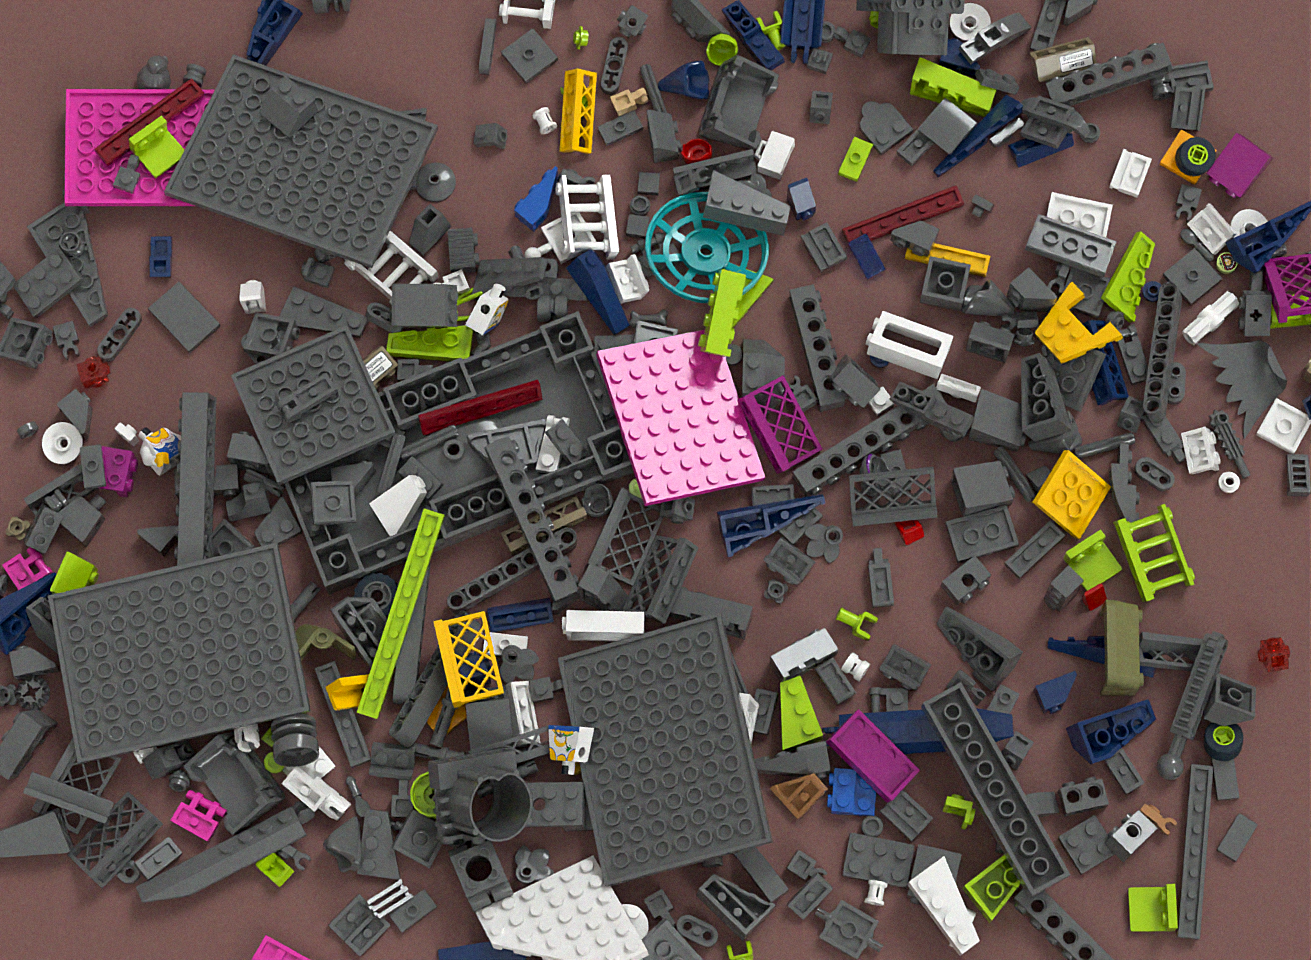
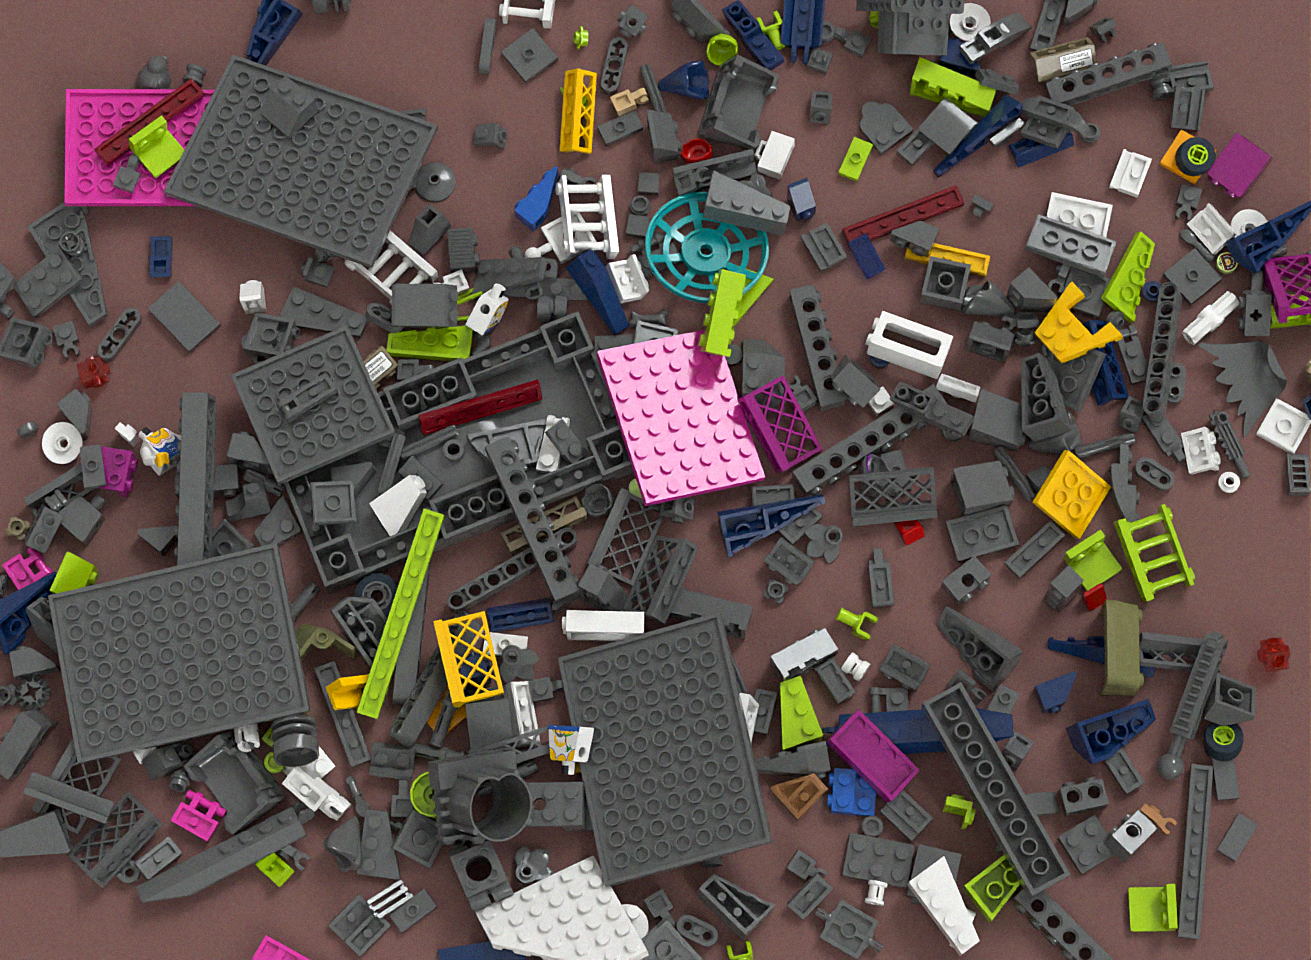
white bush [532,107,557,134] -> none
dark grey slope [733,847,789,903] -> none
none -> dark grey tile [1089,17,1117,42]

